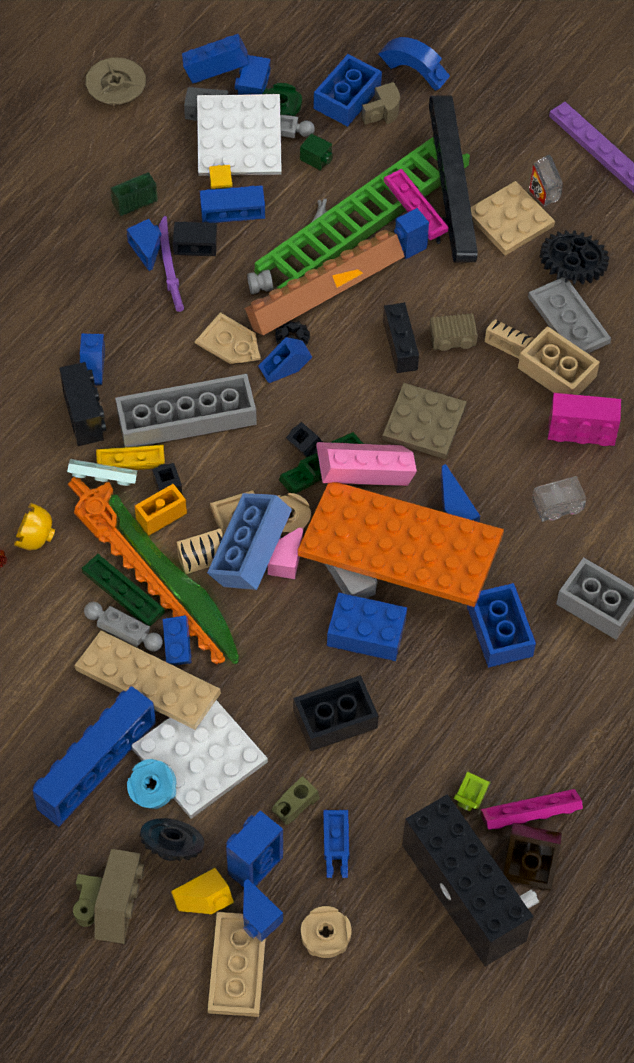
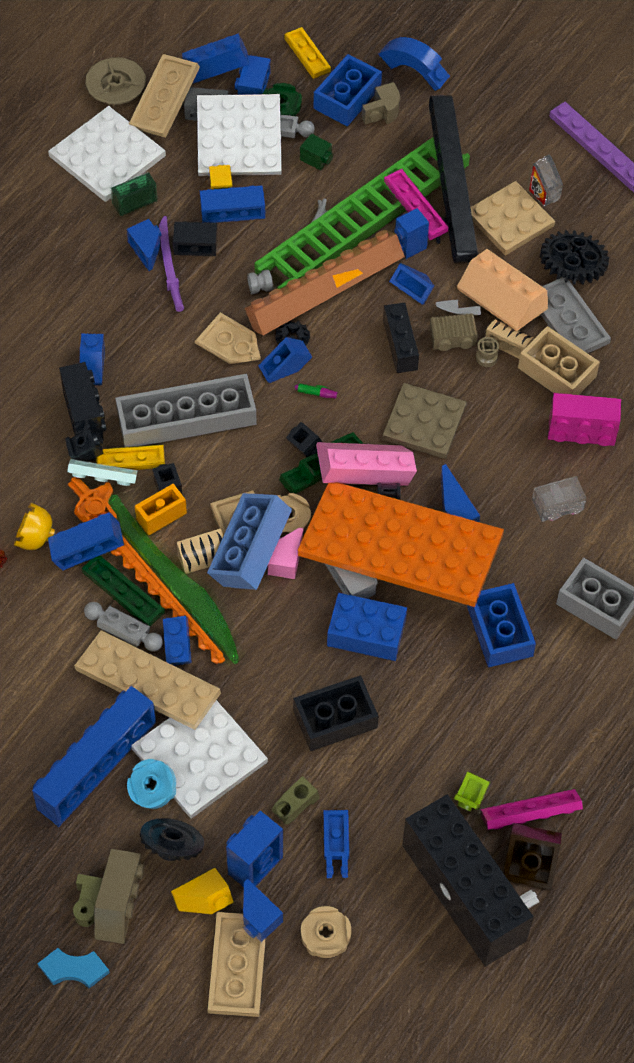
none -> dark azure tile [37,948,110,988]
none -> white plate [48,106,166,202]
none -> blue brick [48,512,124,571]
none -> black brick [65,428,104,462]
none -> tan plate [129,54,200,138]
none -> yellow tile [284,27,331,79]
none -> piece [294,383,338,399]
none -> black bush [377,483,401,500]
none -> blue slope [389,263,434,305]
none -> light grey slope [436,300,481,315]
none -> light nougat slope [457,249,548,331]
none -> dark tan wheel [476,337,499,367]

